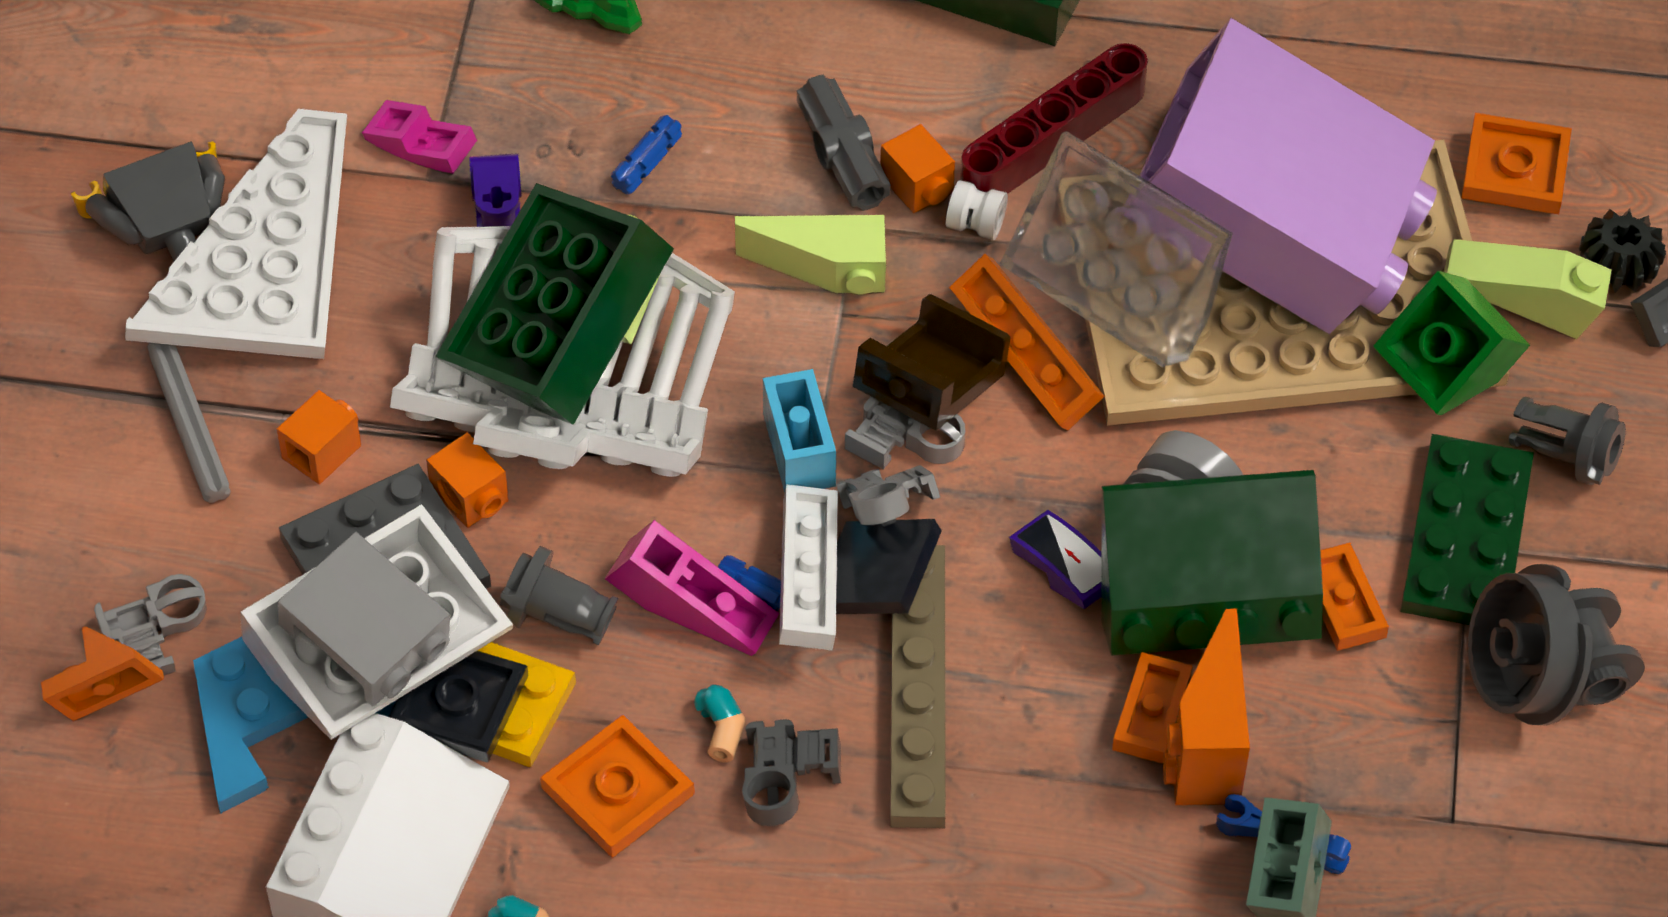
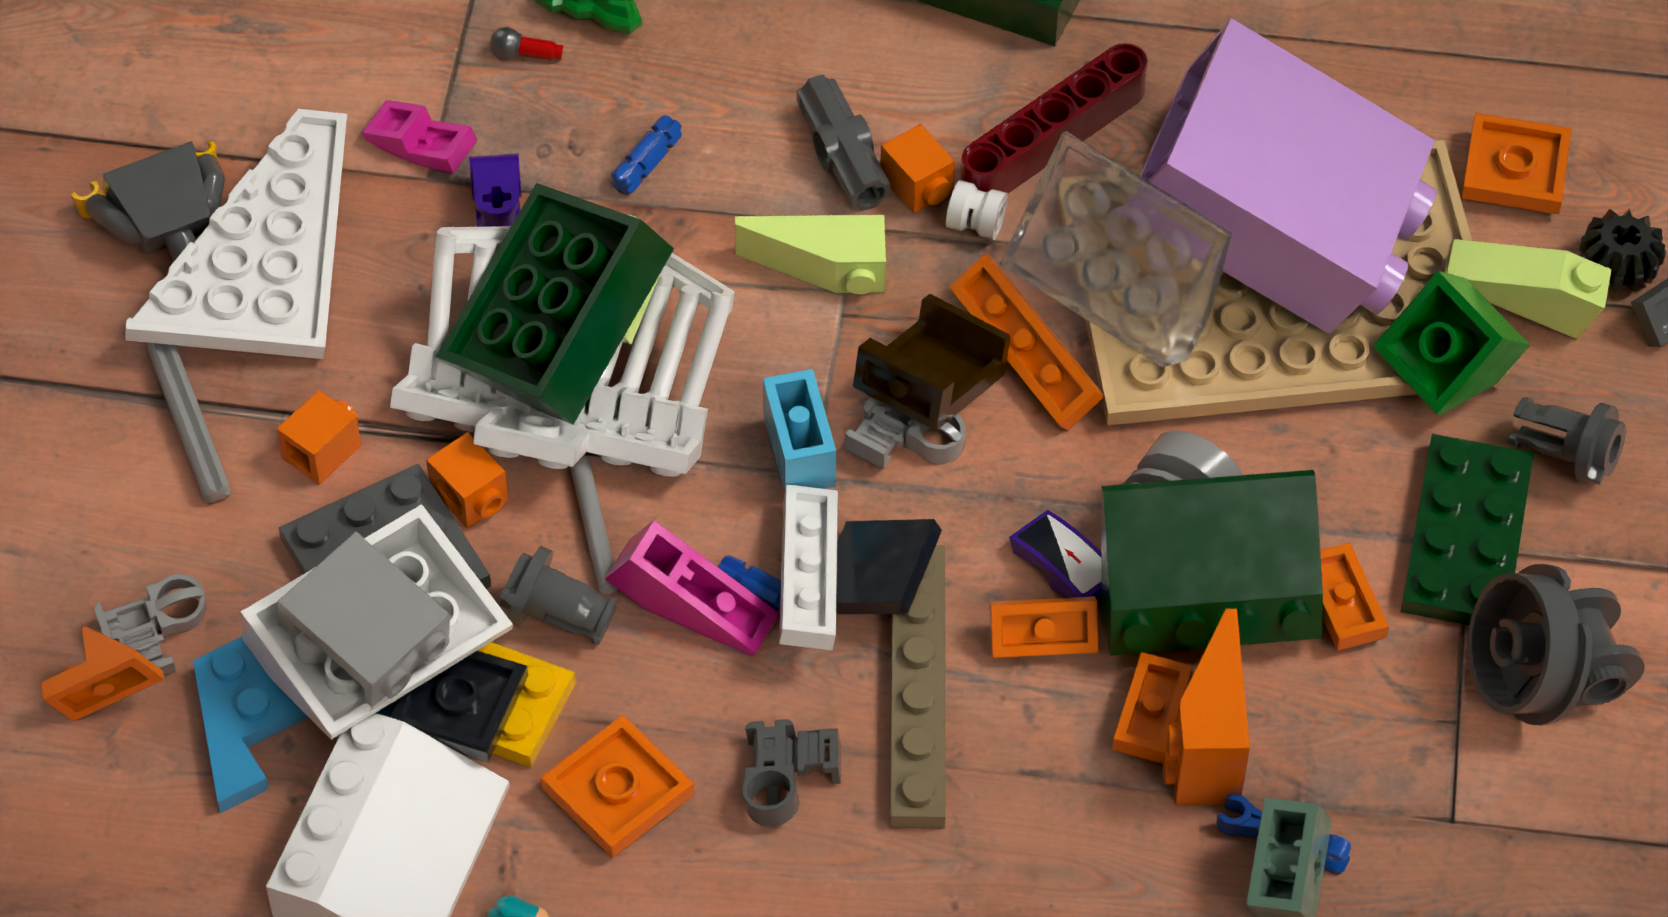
arm [694,685,745,762] -> none
light grey piece [836,465,940,526] -> none
none -> piece [490,26,564,60]
none -> light grey bar [570,456,618,594]
none -> orange plate [989,596,1099,658]

